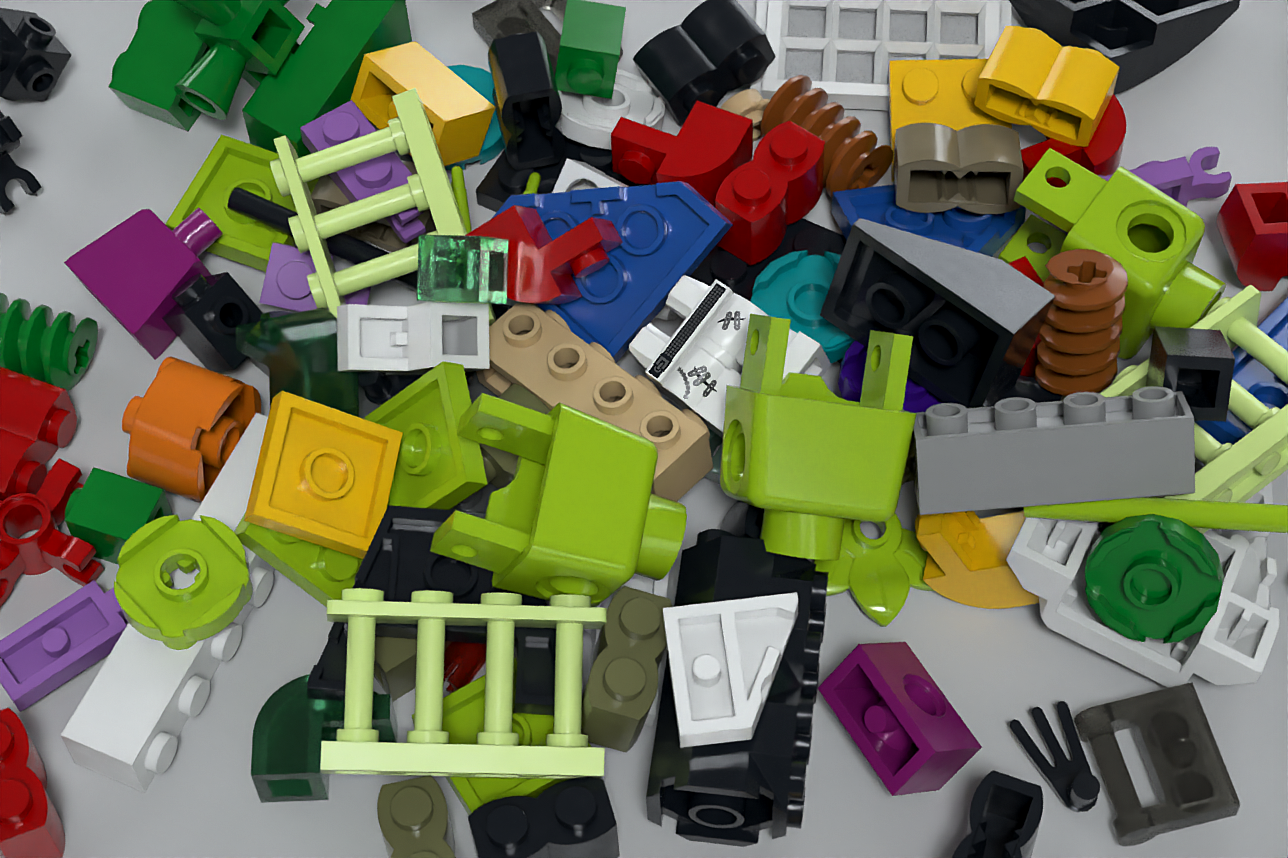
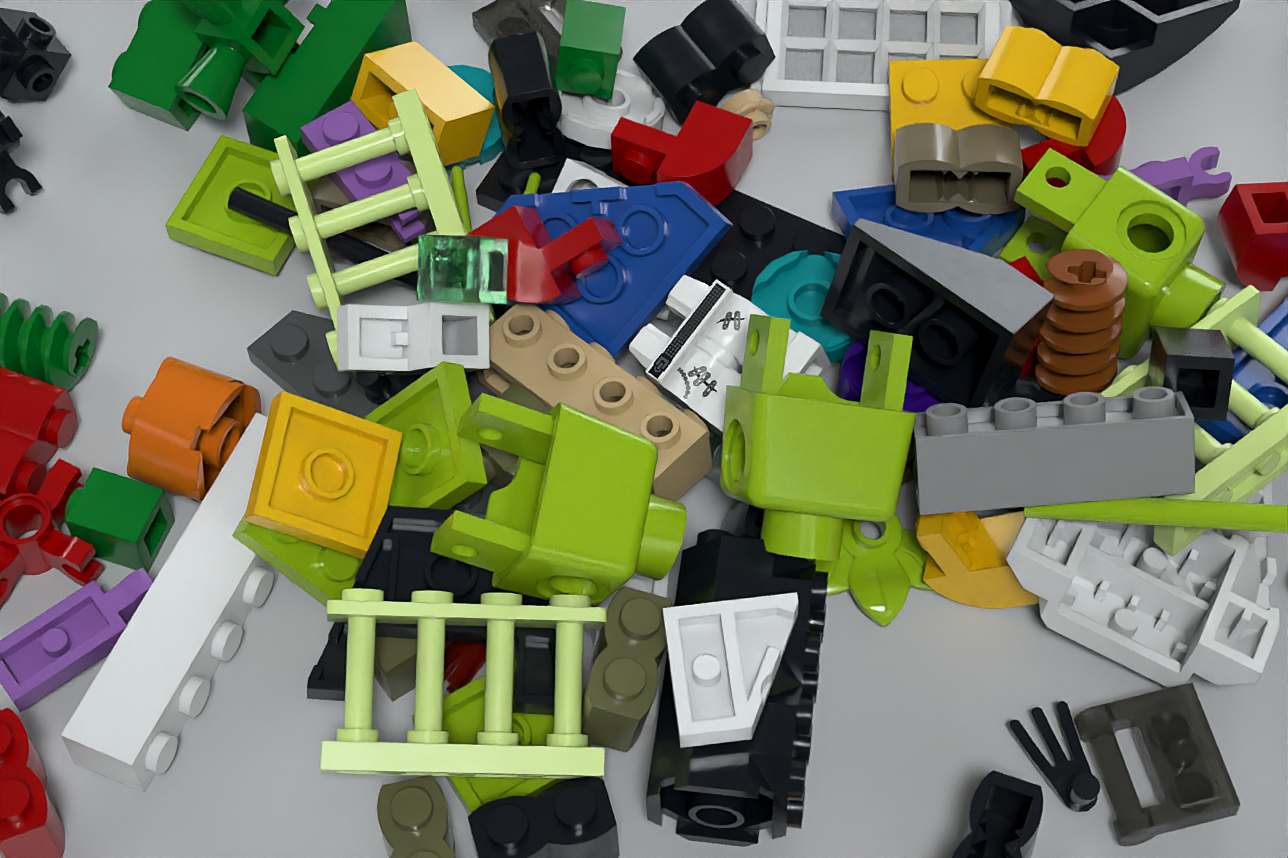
magenta torso [64,207,223,360] -> none
lime plate [114,514,253,650] -> none
black brick [162,272,276,372] -> none
clear green brick [236,307,359,417] -> none
clear green brick [251,674,398,803] -> none
medium lavender plate [259,242,371,316] -> none
red brick [715,121,825,266] -> none
dark orange piece [760,75,893,198] -> none
magenta brick [818,642,982,796] -> none
green tile [1084,514,1224,643] -> none

